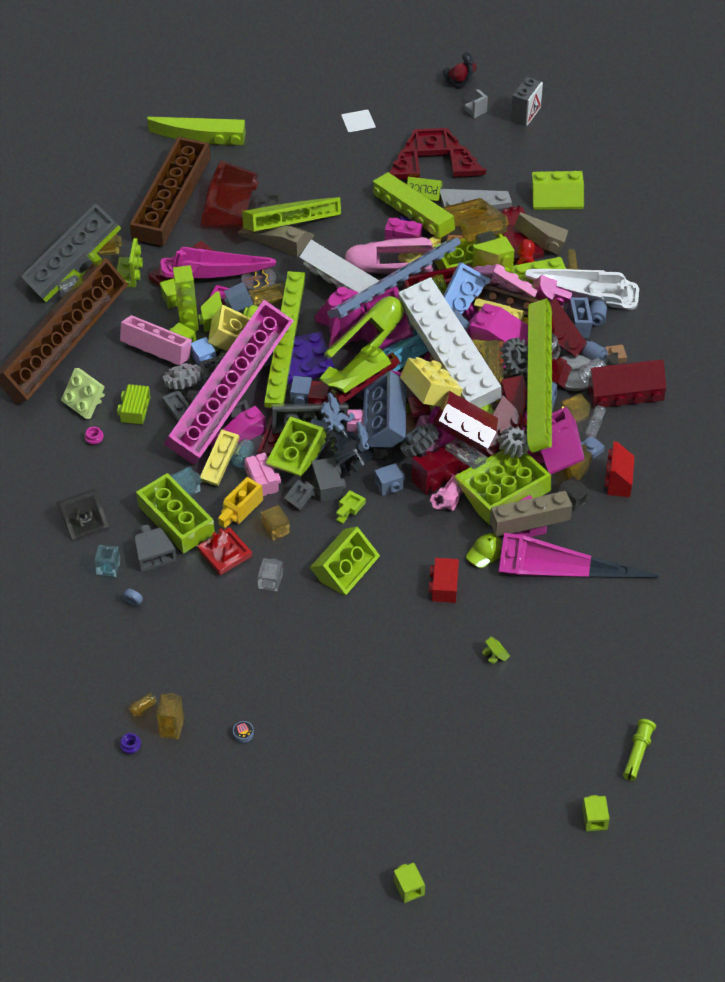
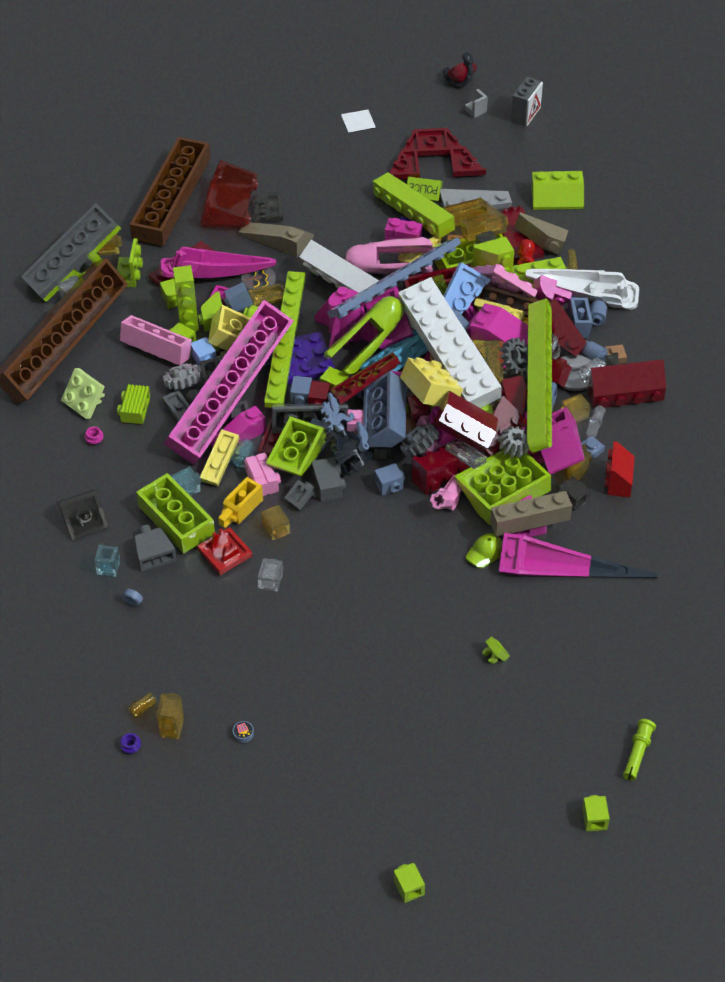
lime slope [147,117,246,145] -> none
lime slope [242,197,341,231] -> none
lime slope [310,526,380,595] -> none
lime slope [322,345,391,393] -> none
lime plate [336,490,366,524] -> none
red brick [429,558,459,603] -> none

